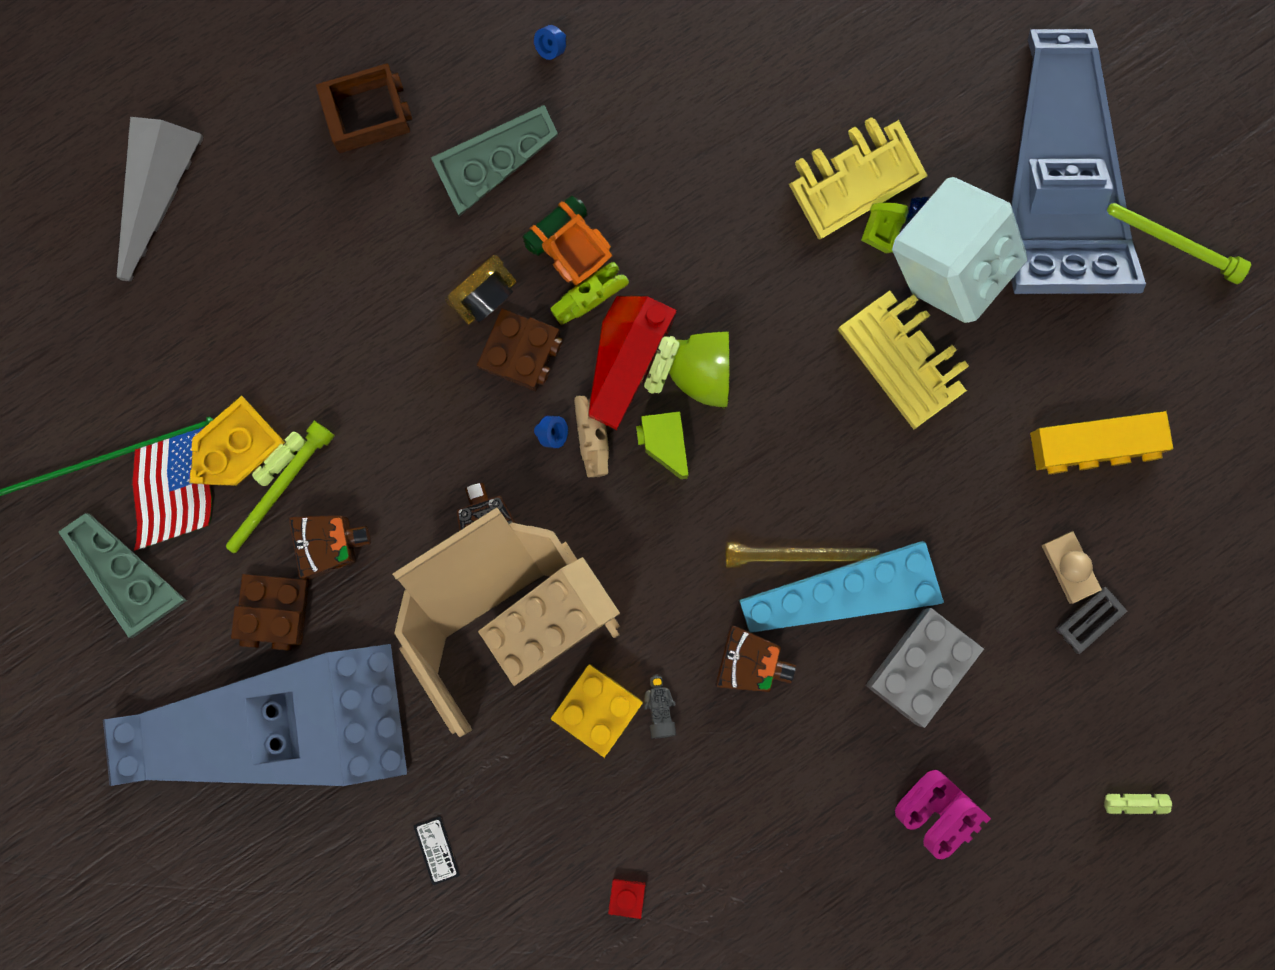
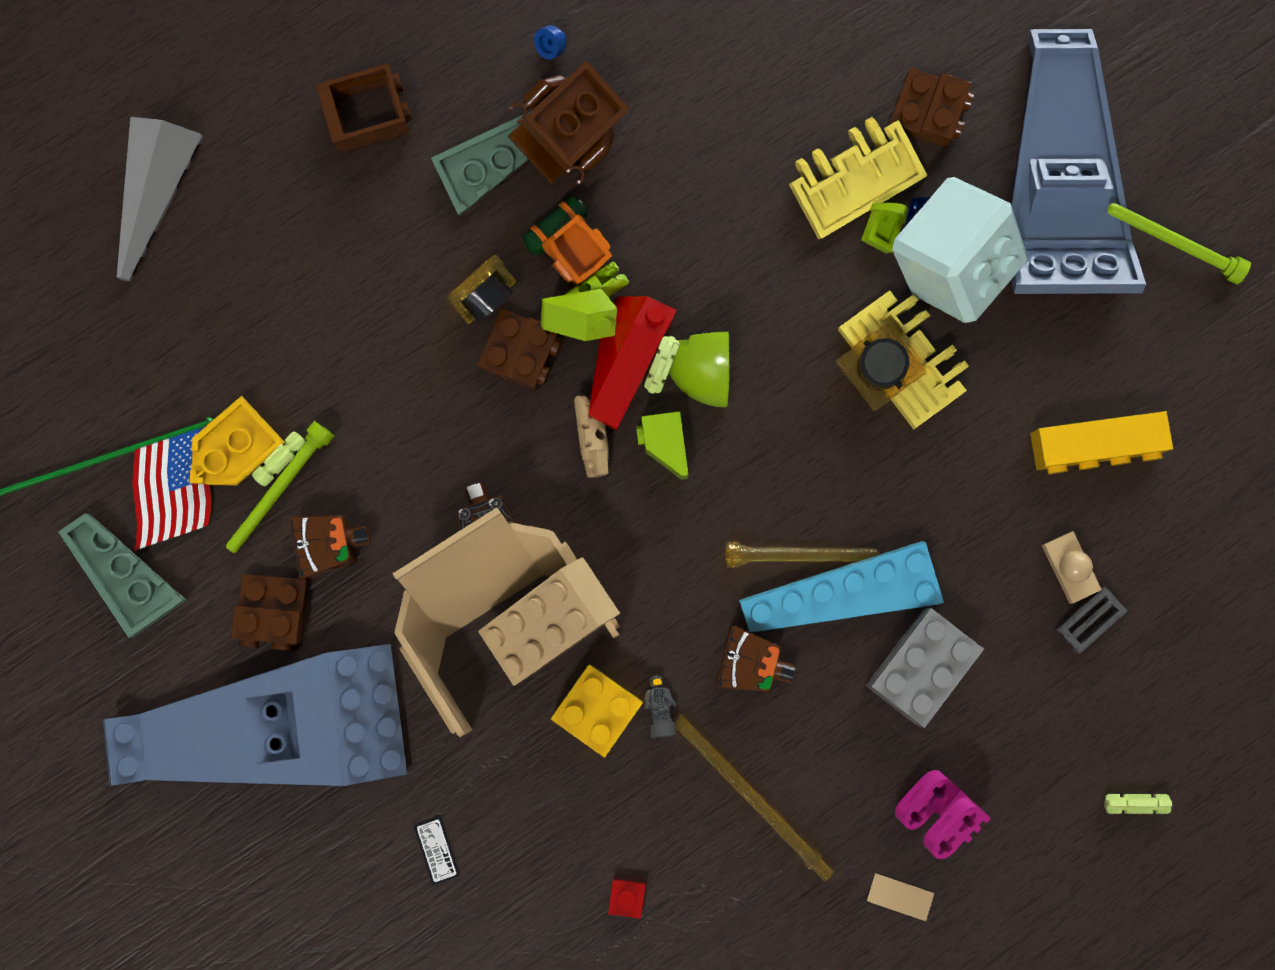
blue tile [534,416,568,448] -> none
none -> reddish brown torso [507,61,629,185]
none -> lime slope [541,288,617,341]
none -> clear yellow bar [675,715,834,882]
none -> piece [836,322,927,412]
none -> tan sticker [867,873,934,921]
none -> reddish brown plate [889,67,975,148]

